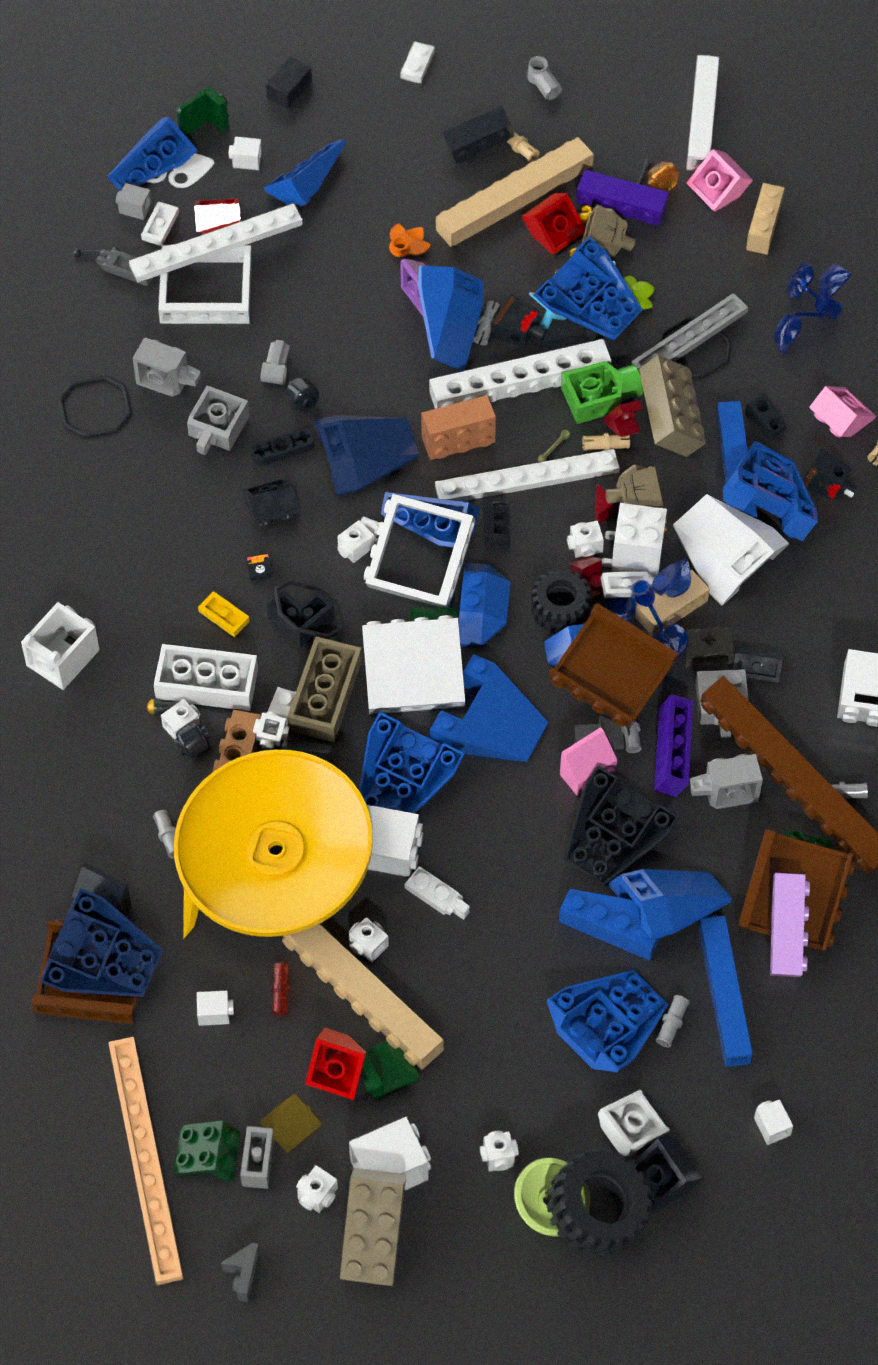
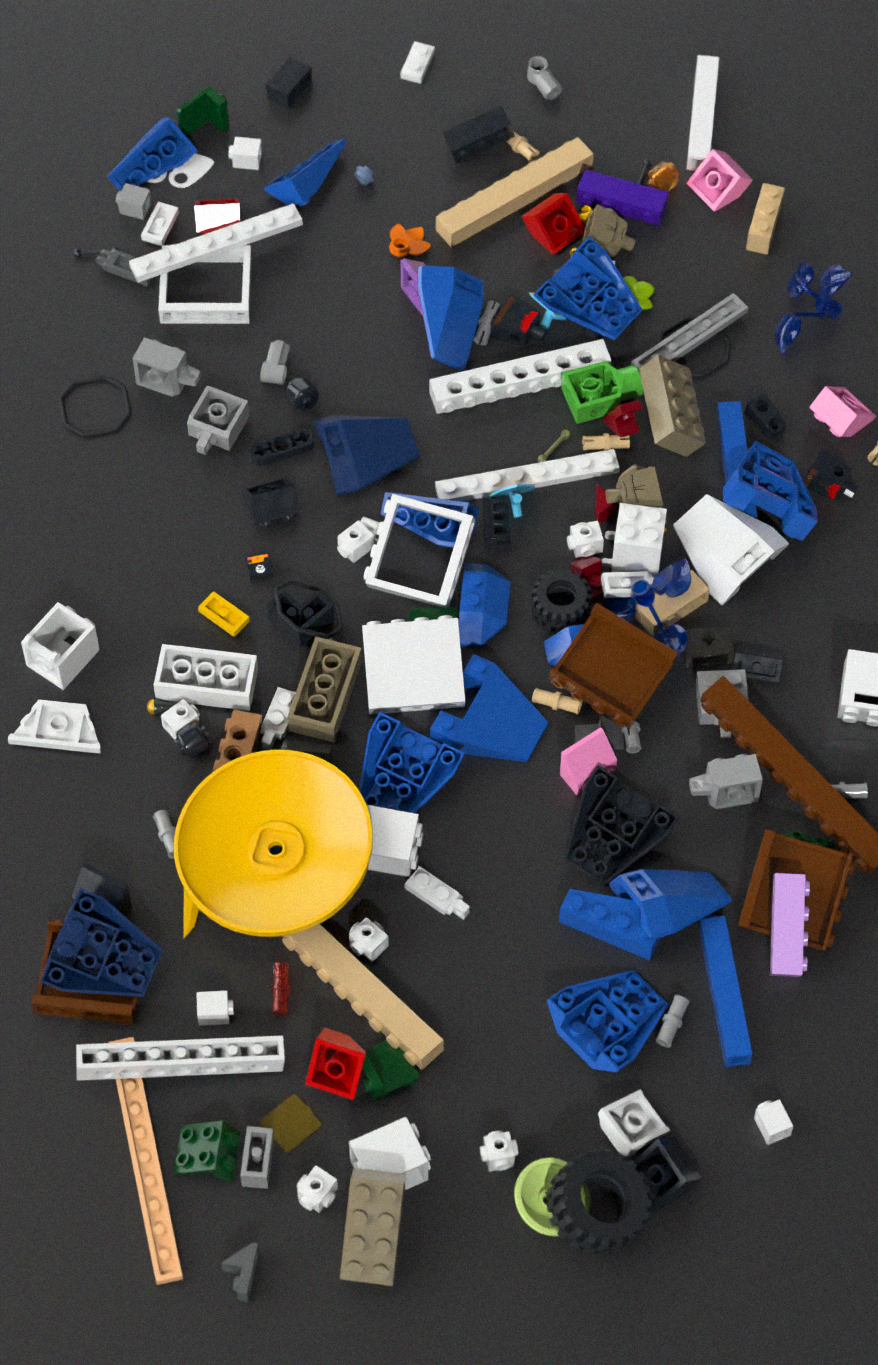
white brick [253,711,289,748] -> none
nougat brick [421,395,496,460] -> none
dark purple brick [654,695,693,797] -> none
none -> white wing [8,700,101,754]
none -> white brick [76,1036,285,1081]
none -> sand blue plate [354,166,374,186]
none -> medium azure shield [489,484,535,518]
none -> tan pin [532,688,582,714]

